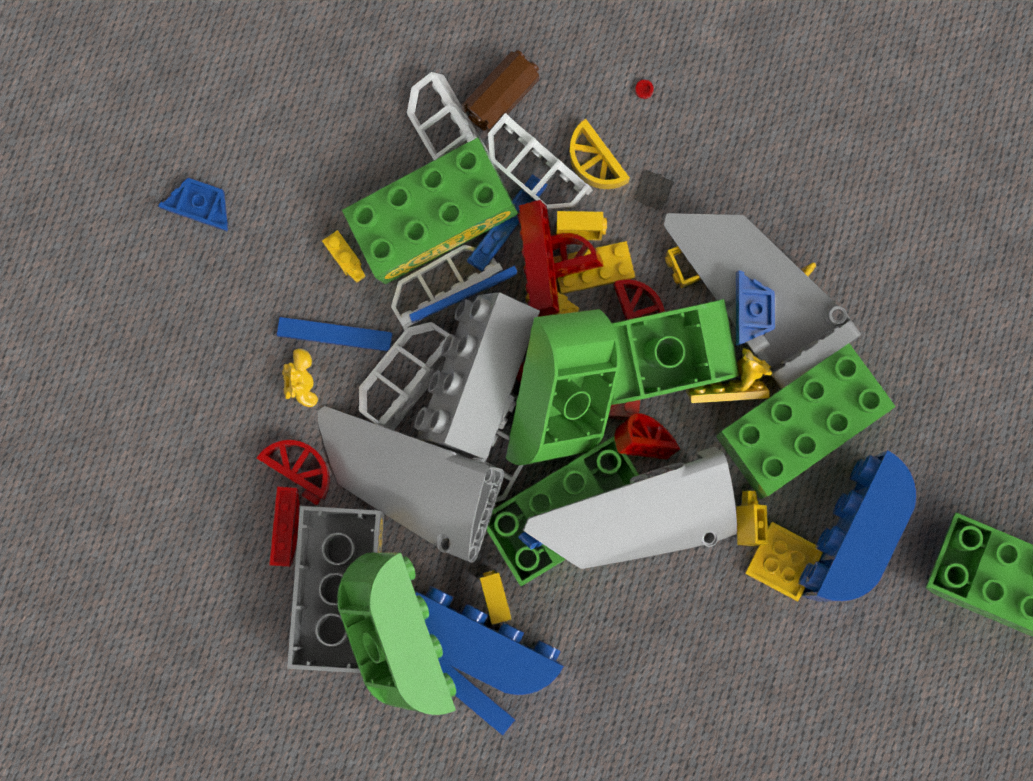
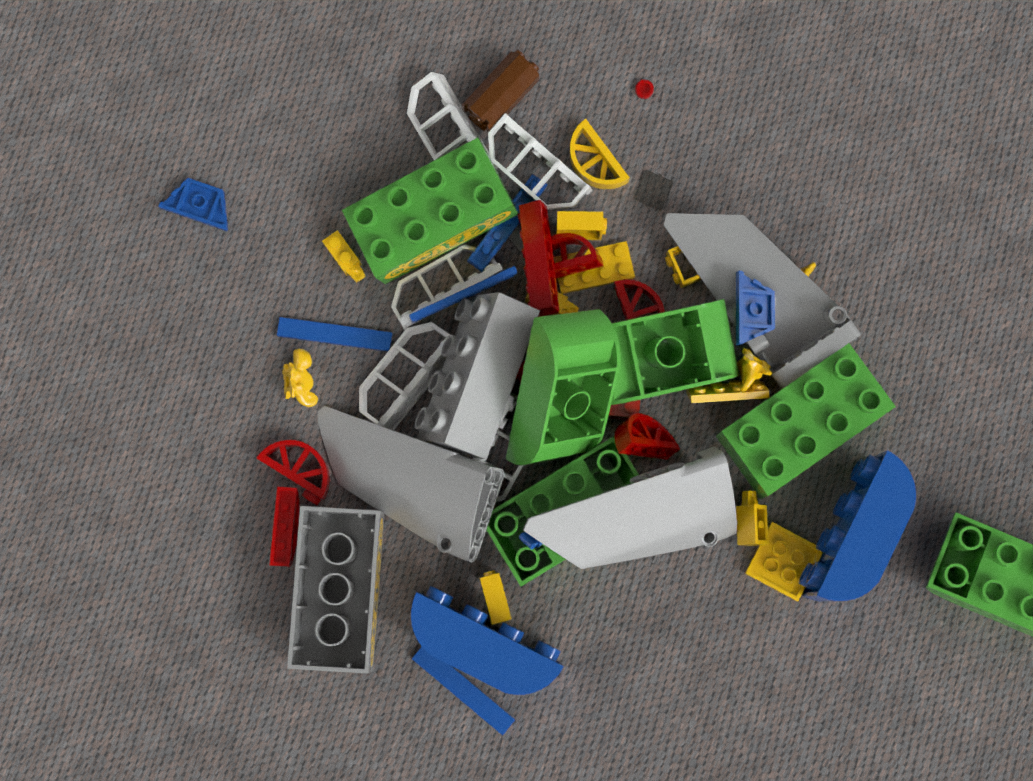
brick [337,552,456,715] -> none

